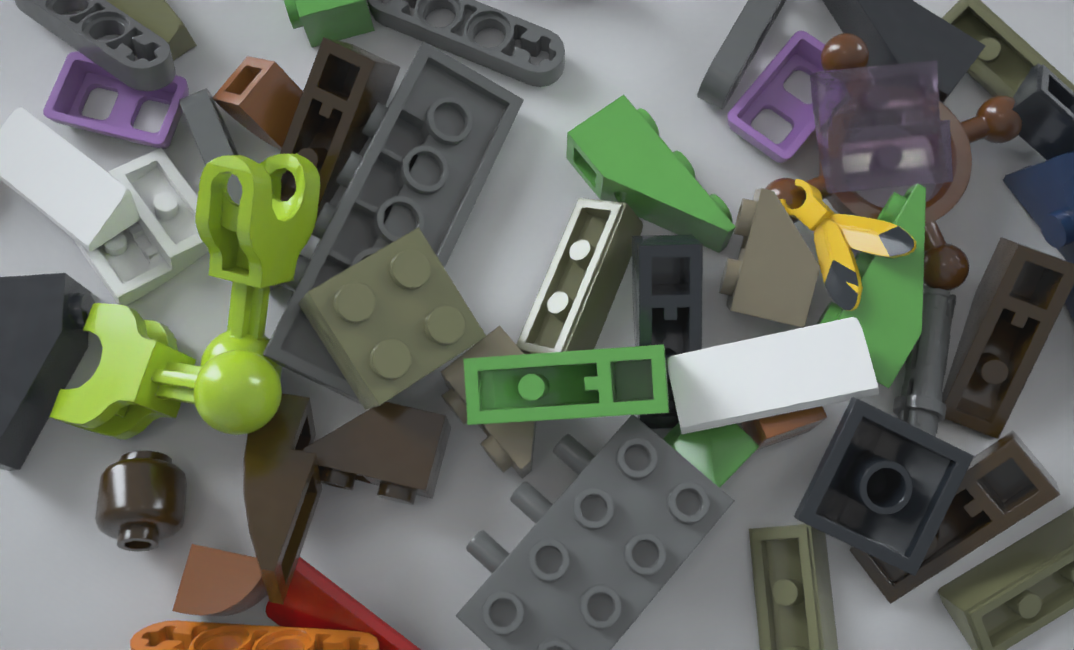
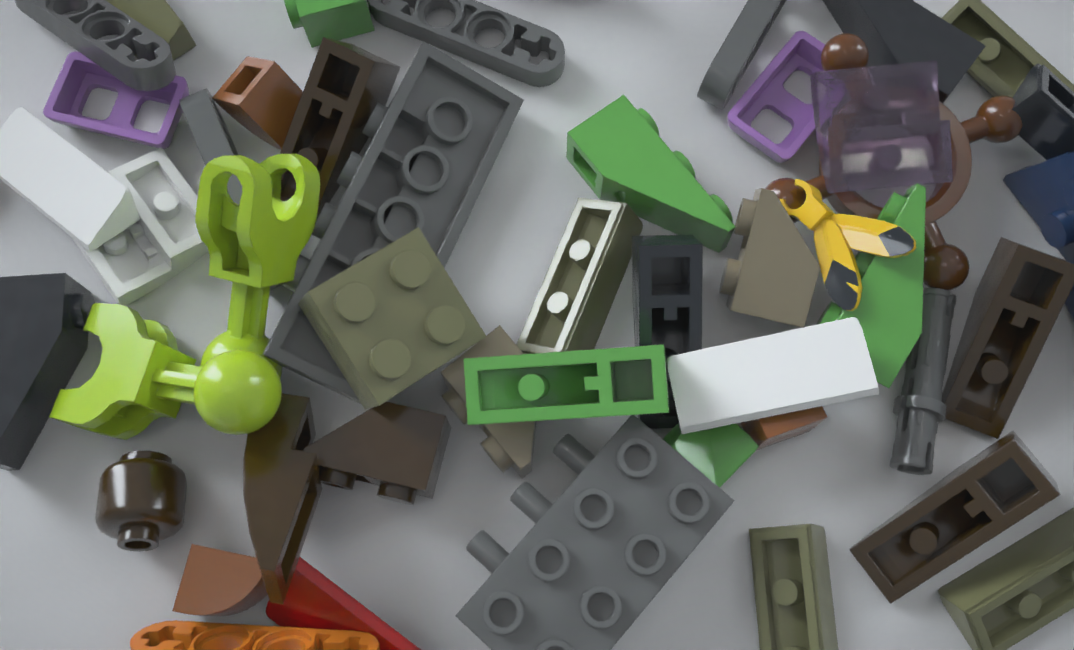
black slope [794,397,974,576] -> none

